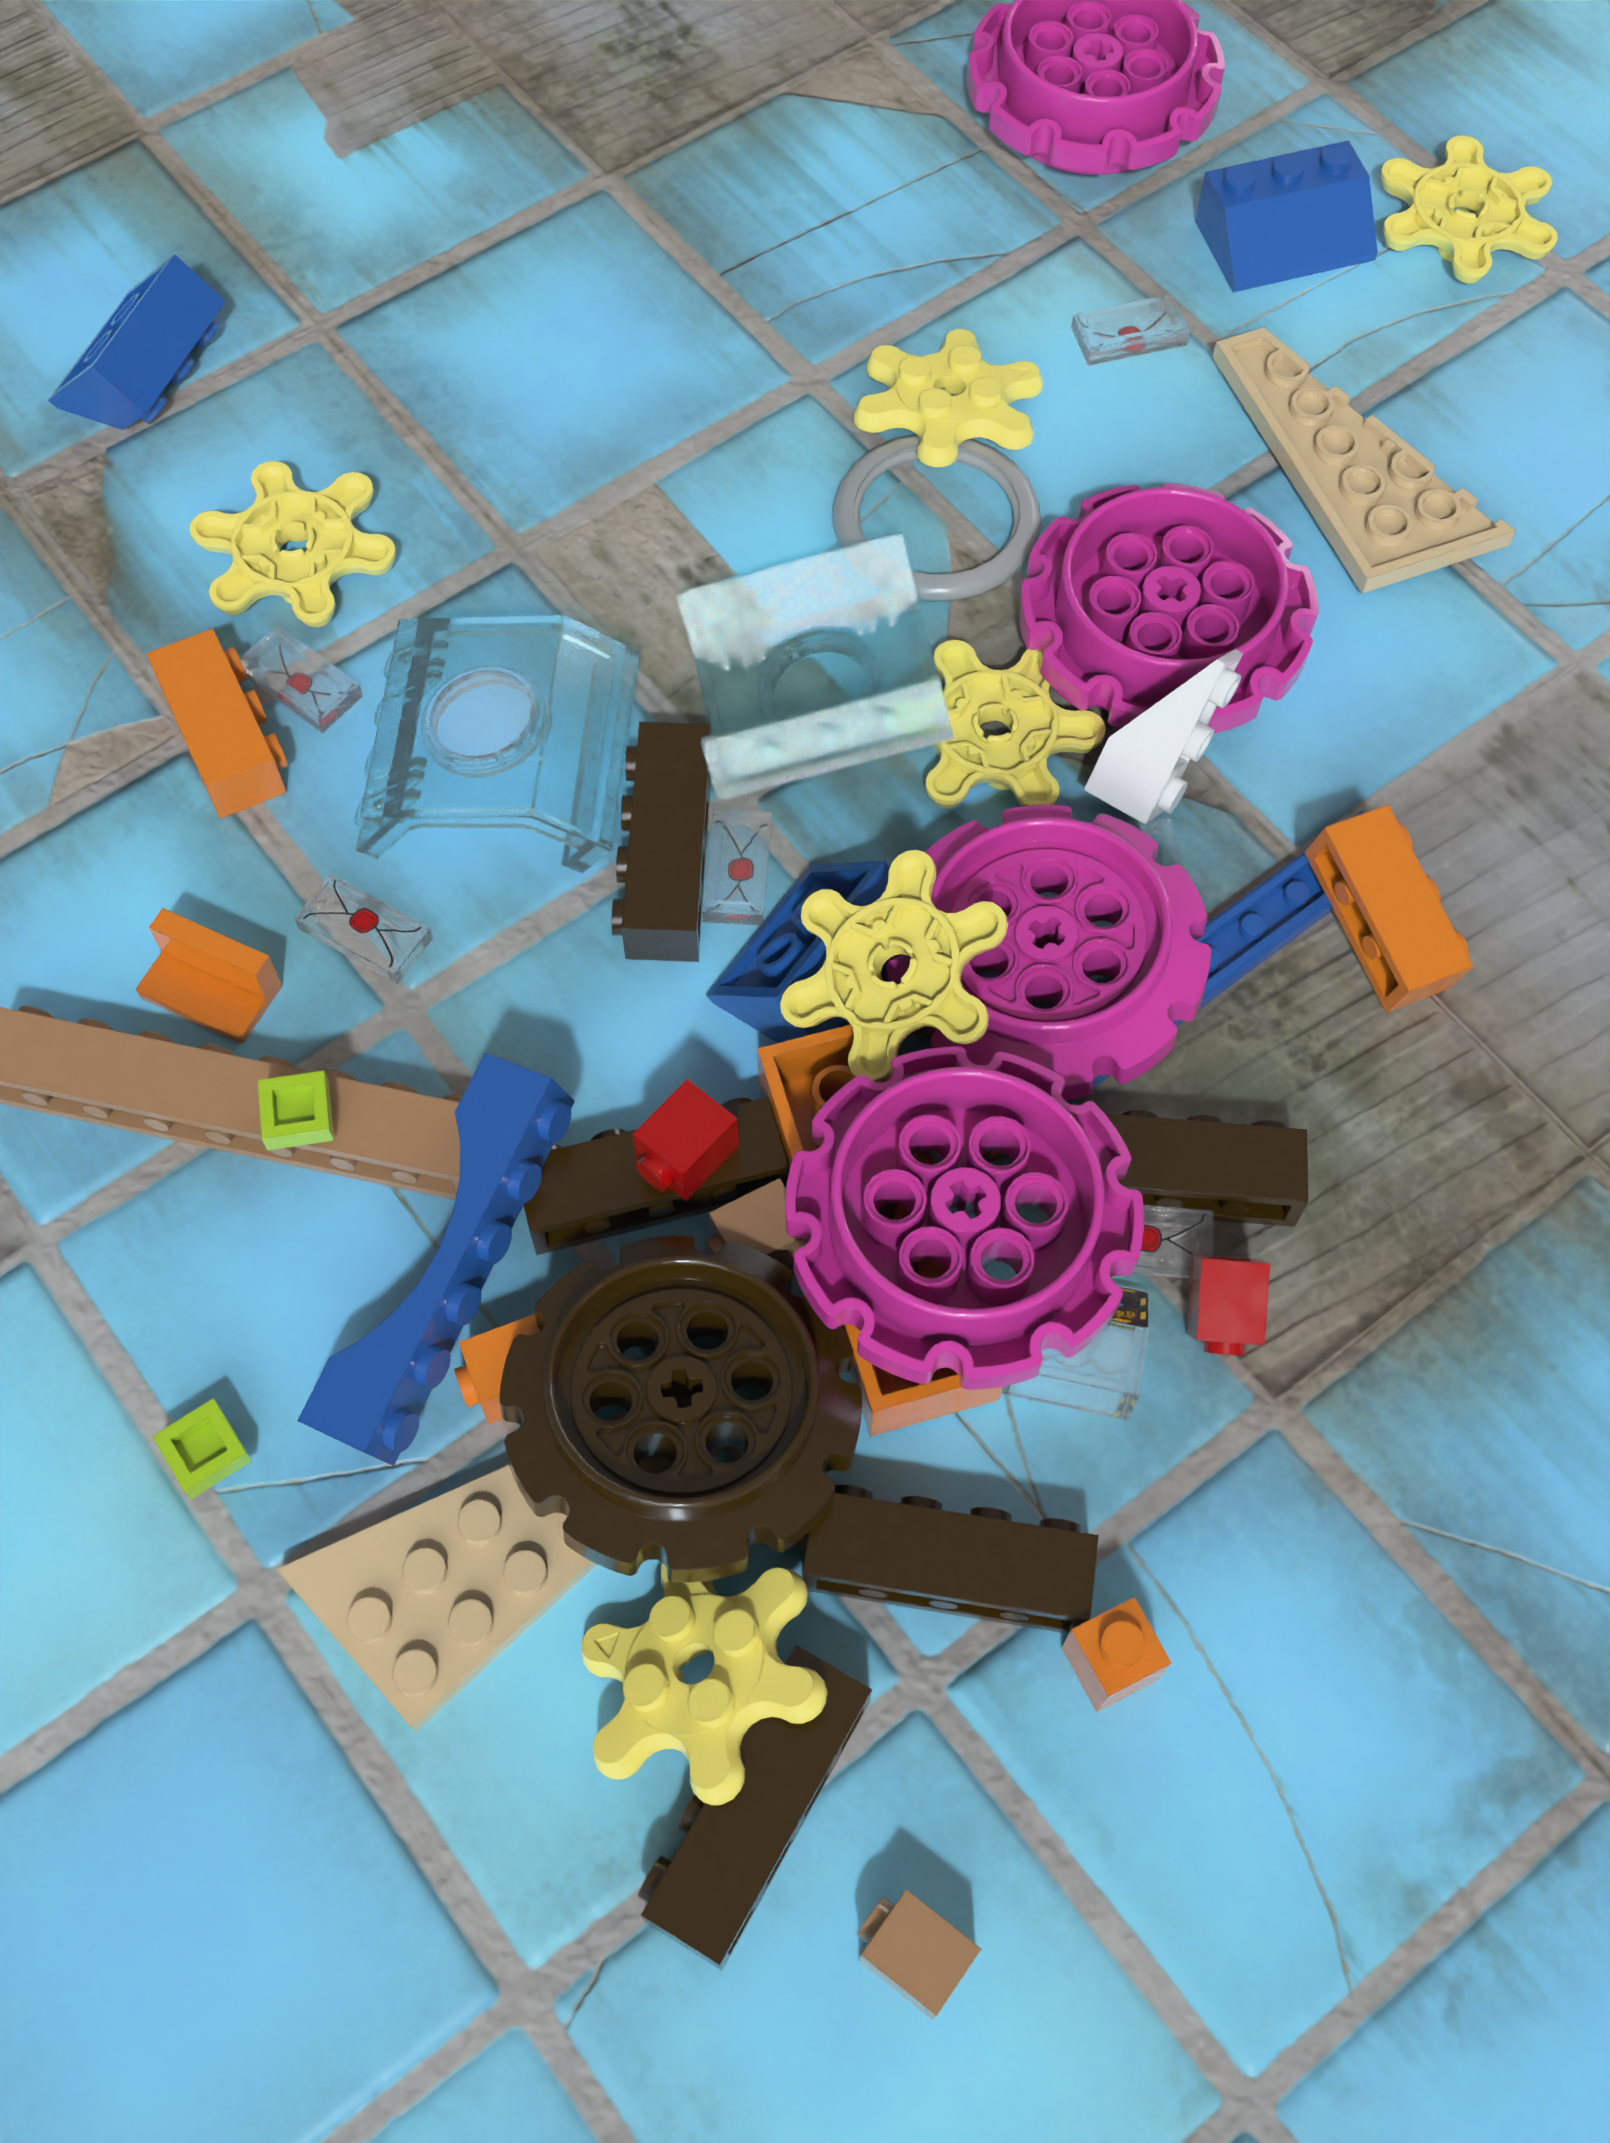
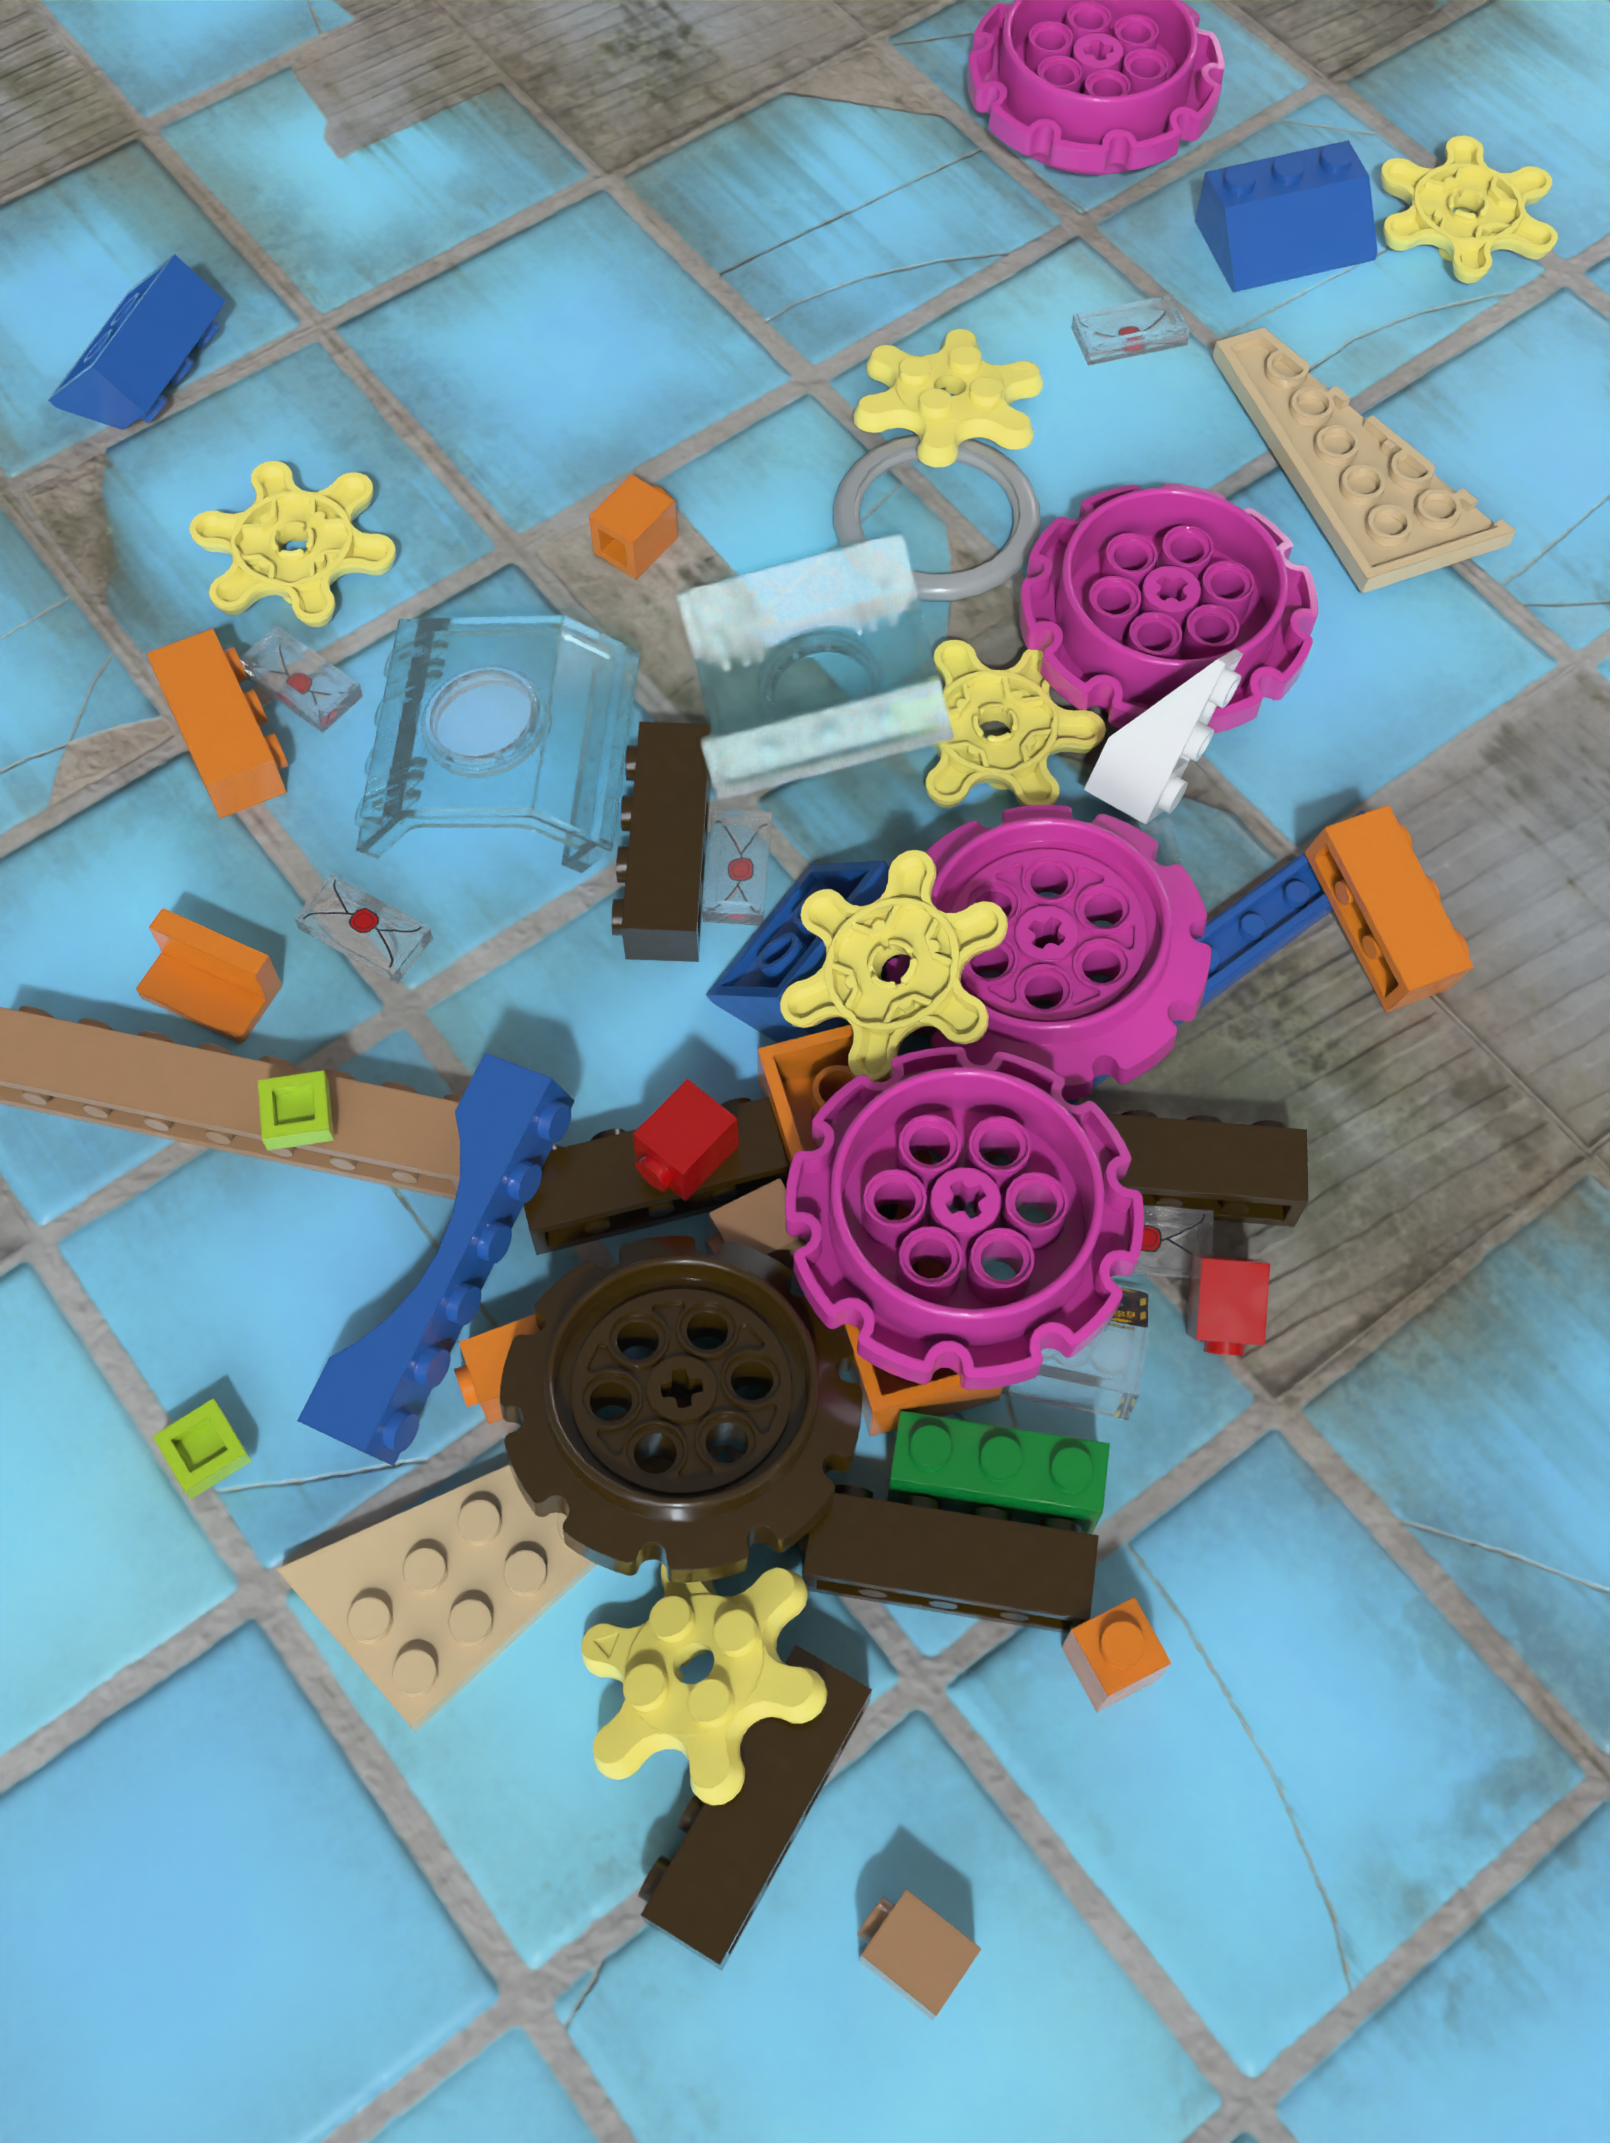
none -> orange brick [589,474,678,580]
none -> green brick [887,1411,1110,1534]

